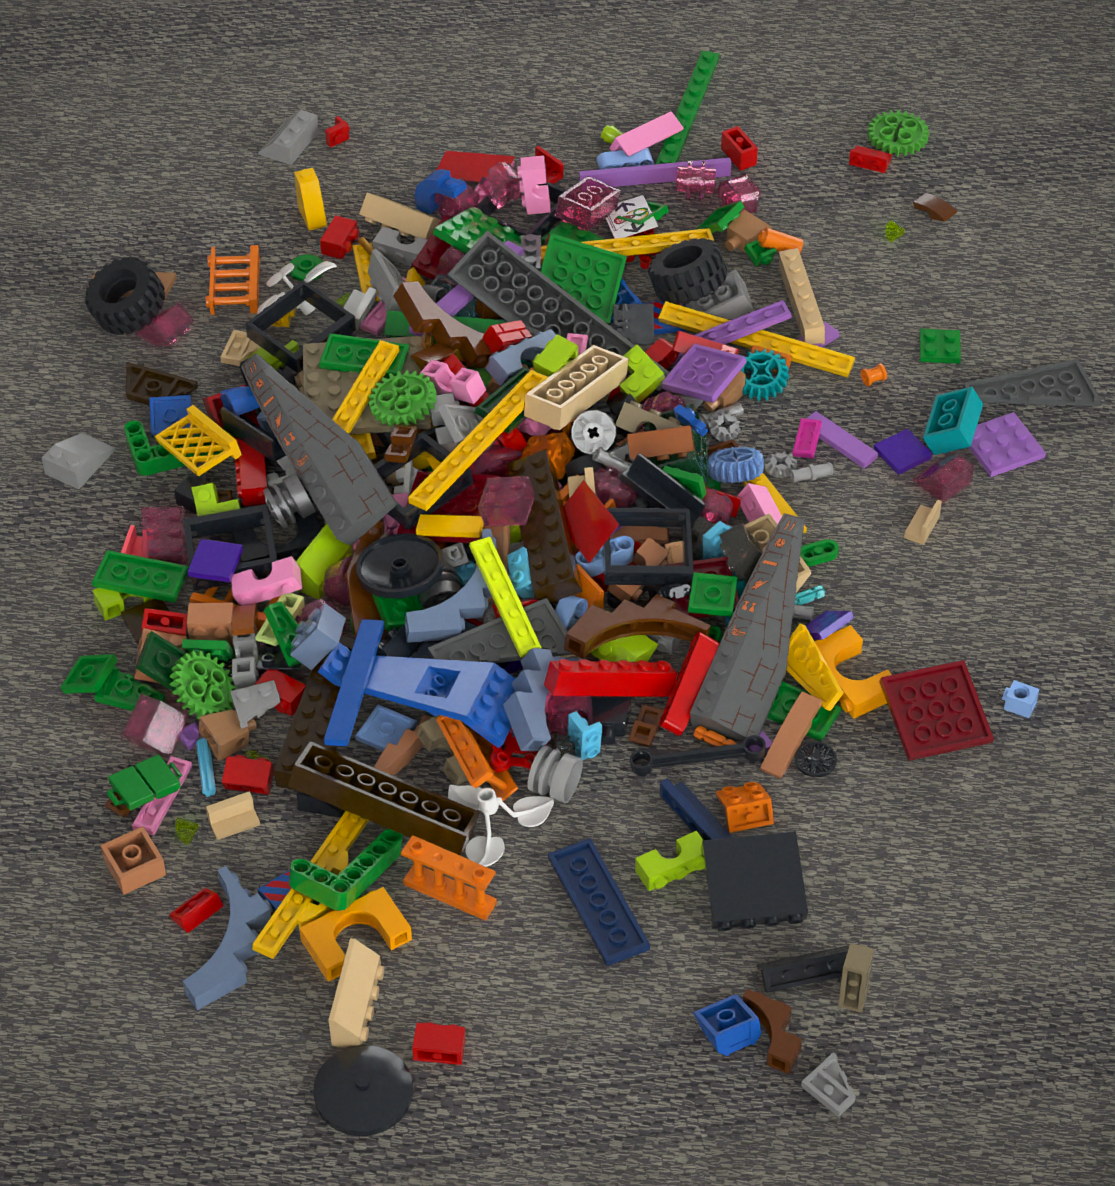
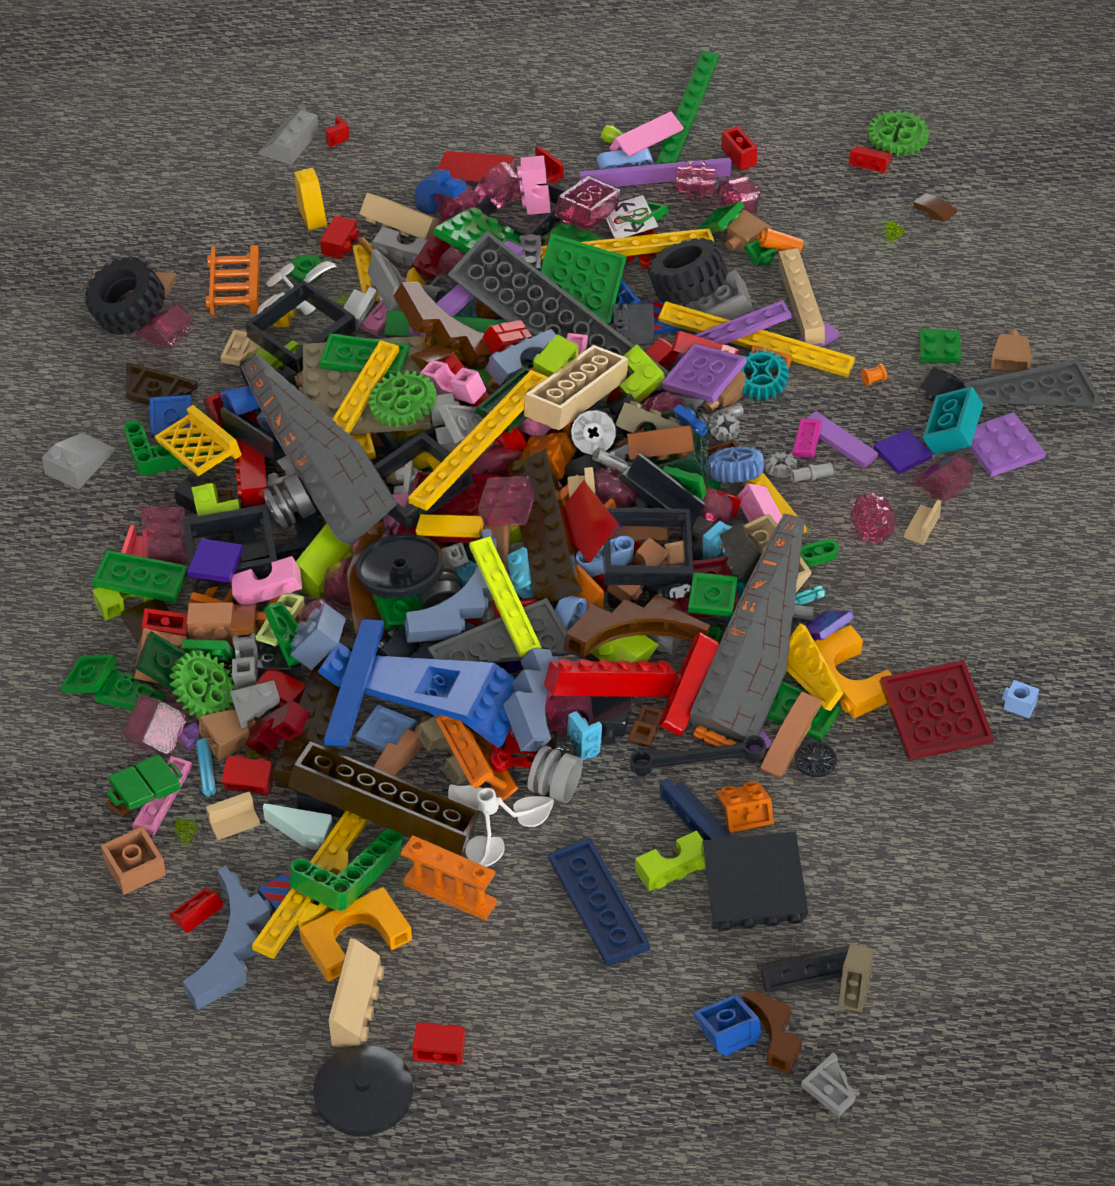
reddish brown slope [385,424,417,463] -> none
none -> dark red arch [246,700,310,757]
none -> light aqua slope [263,803,333,850]
none -> clear pink piece [850,492,897,544]
none -> black slope [920,366,964,401]
none -> medium nougat torso [990,330,1031,372]

